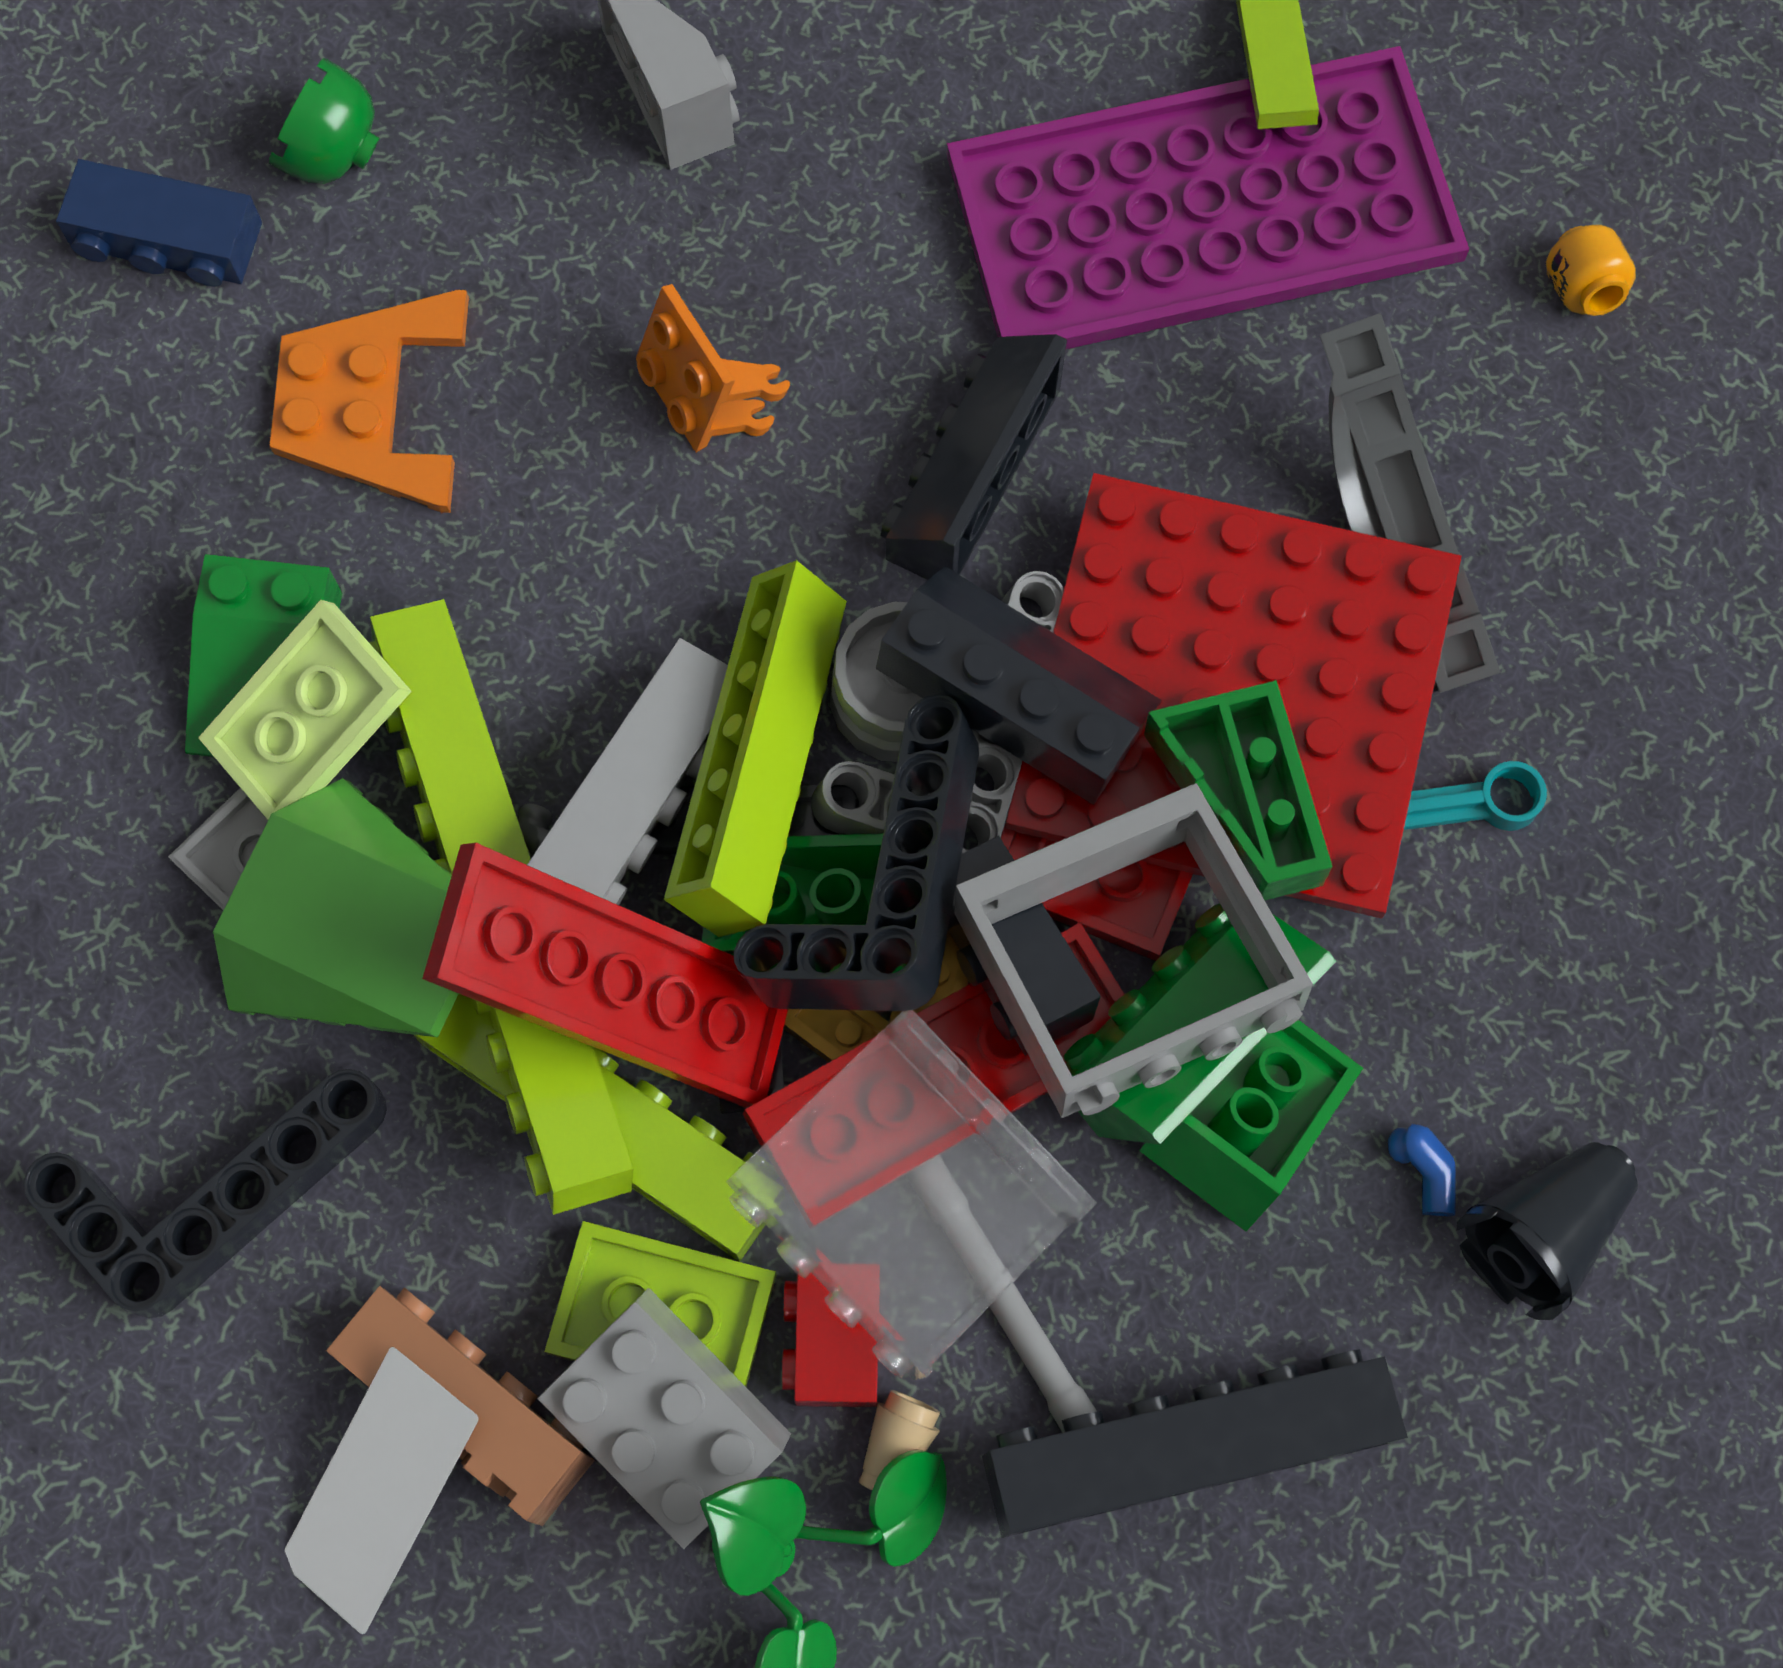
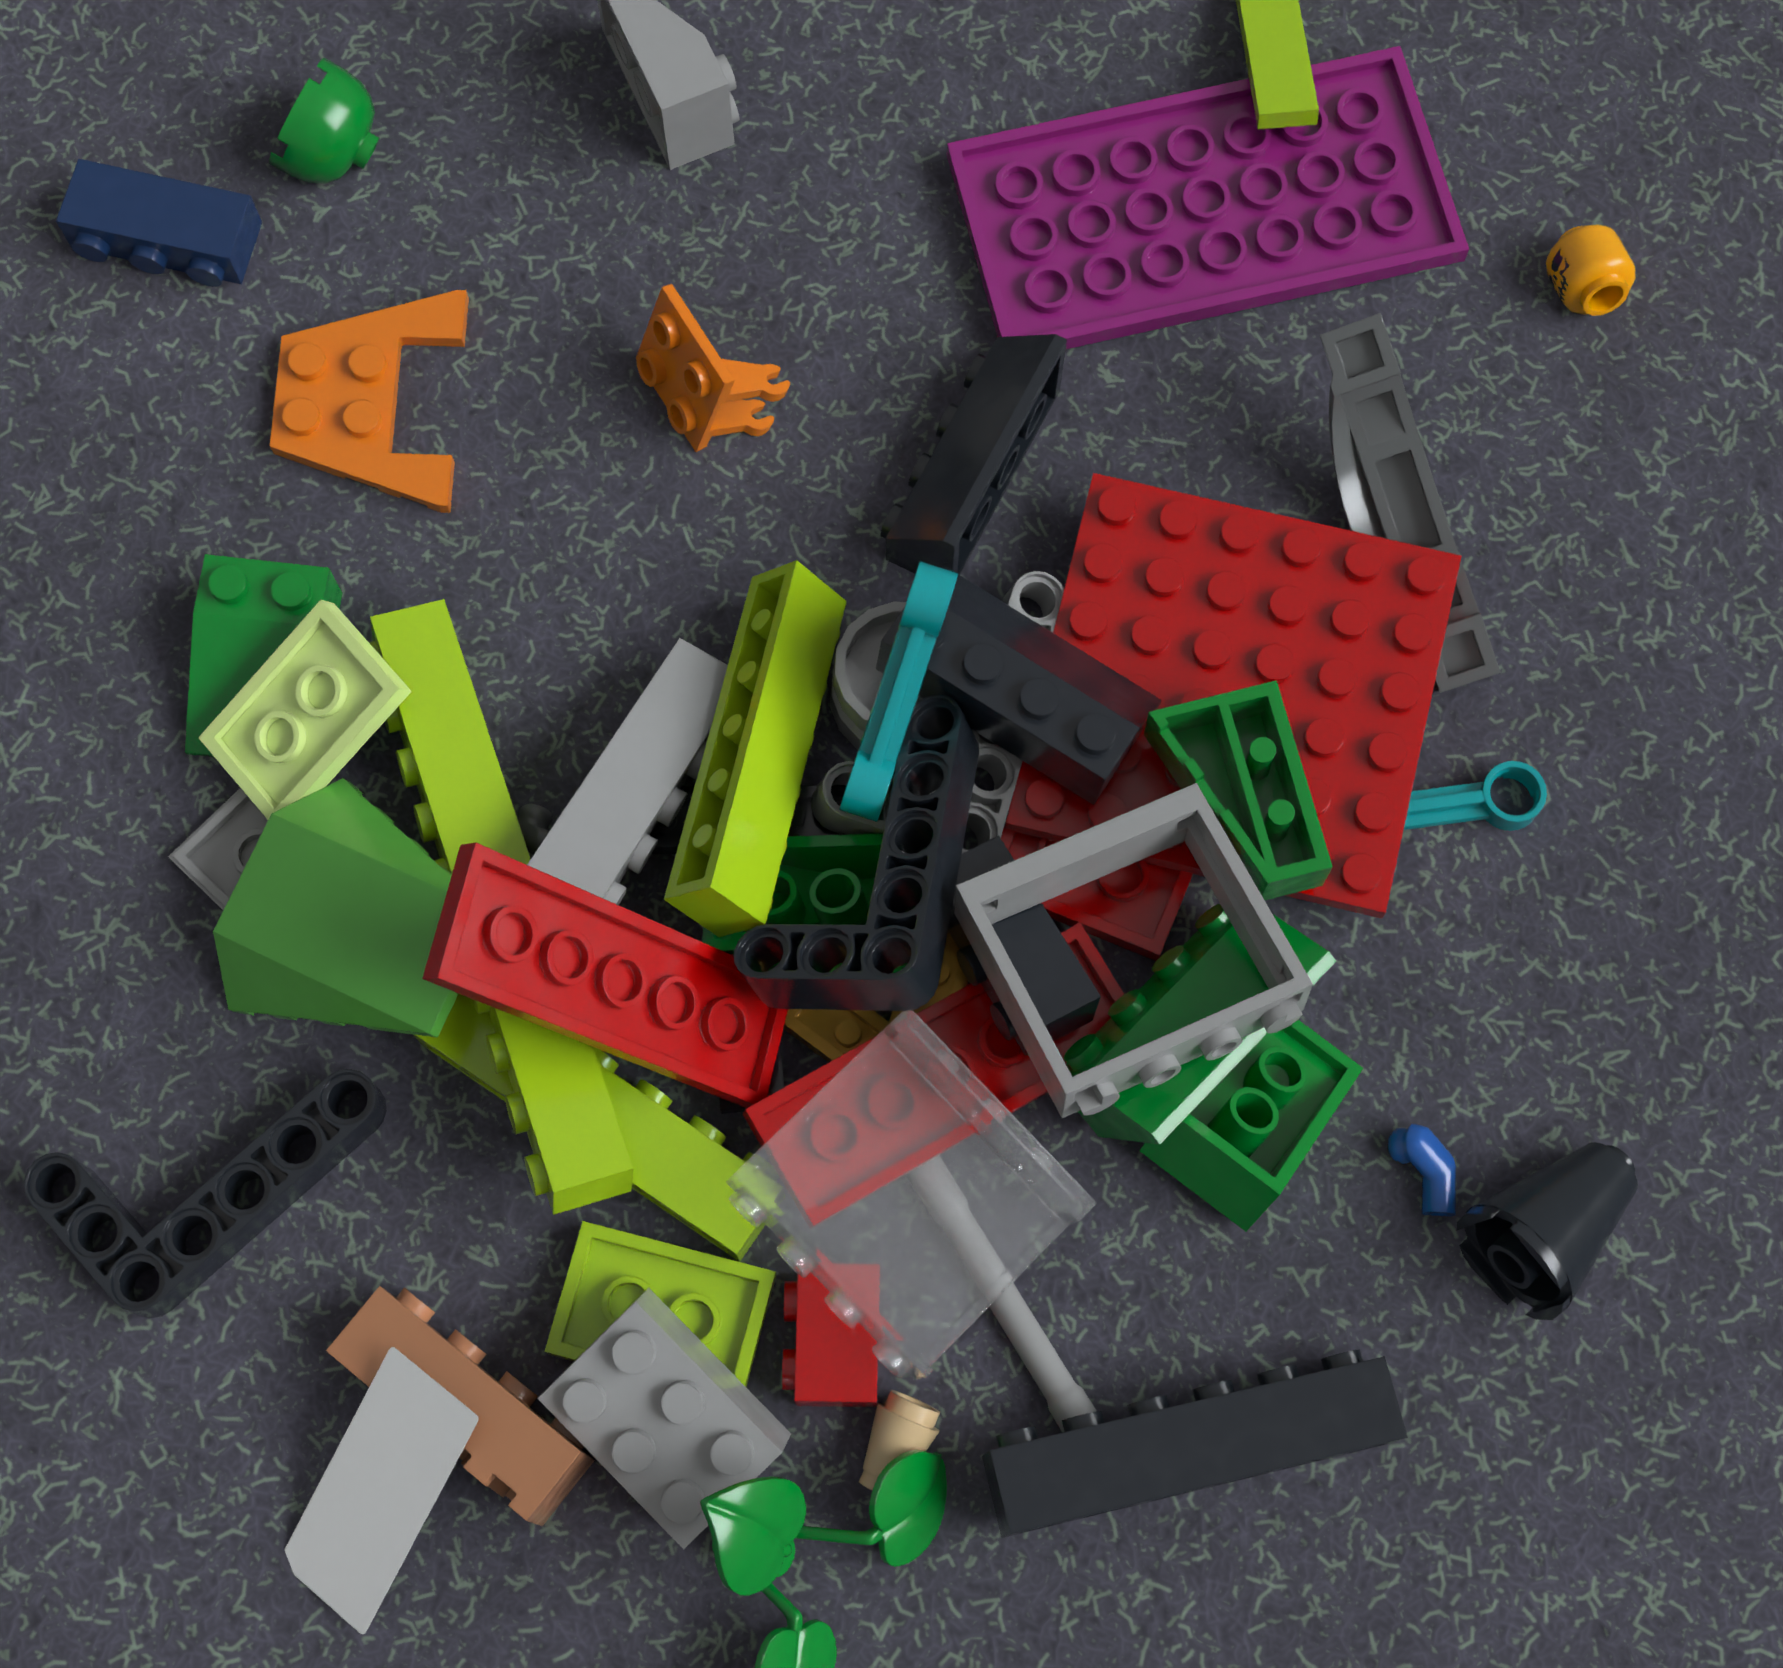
none -> teal piece [839,561,958,822]

